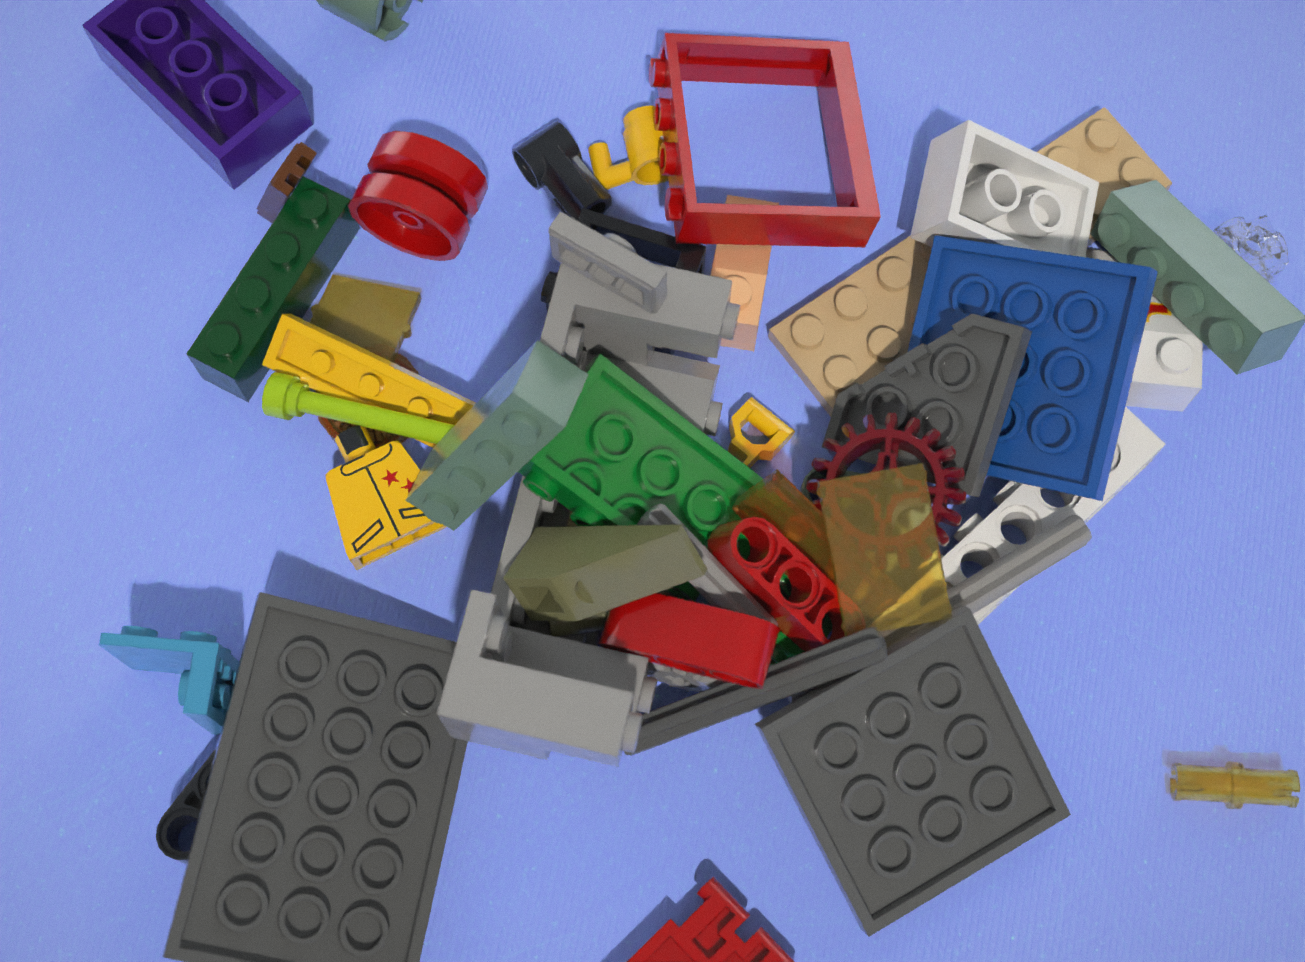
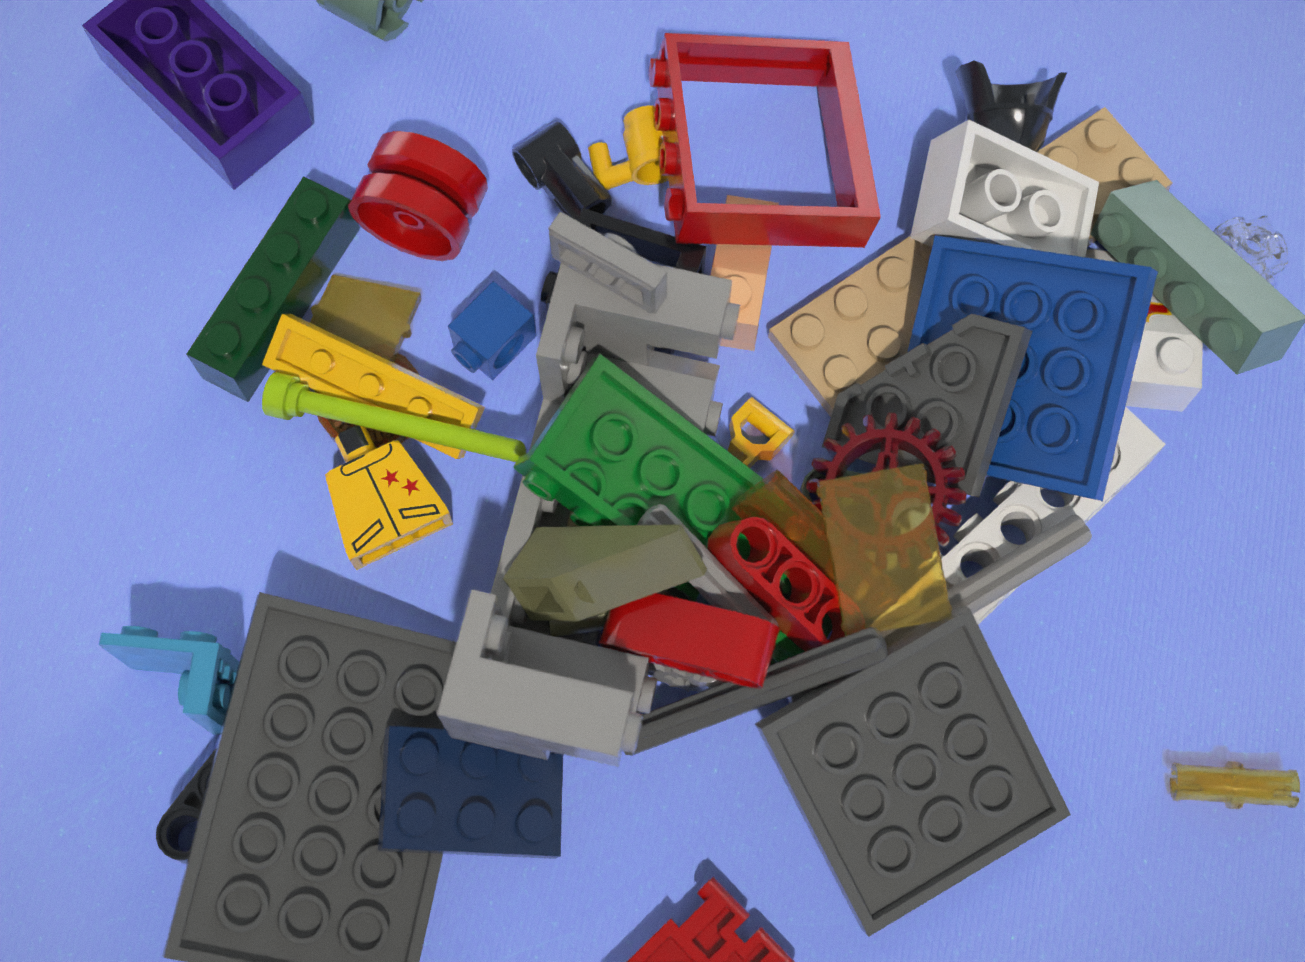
reddish brown tile [256,142,317,223] -> none
sand green brick [405,340,589,531] -> none
none -> dark blue plate [378,726,563,859]
none -> blue brick [448,281,537,381]
none -> black helmet [955,60,1068,152]

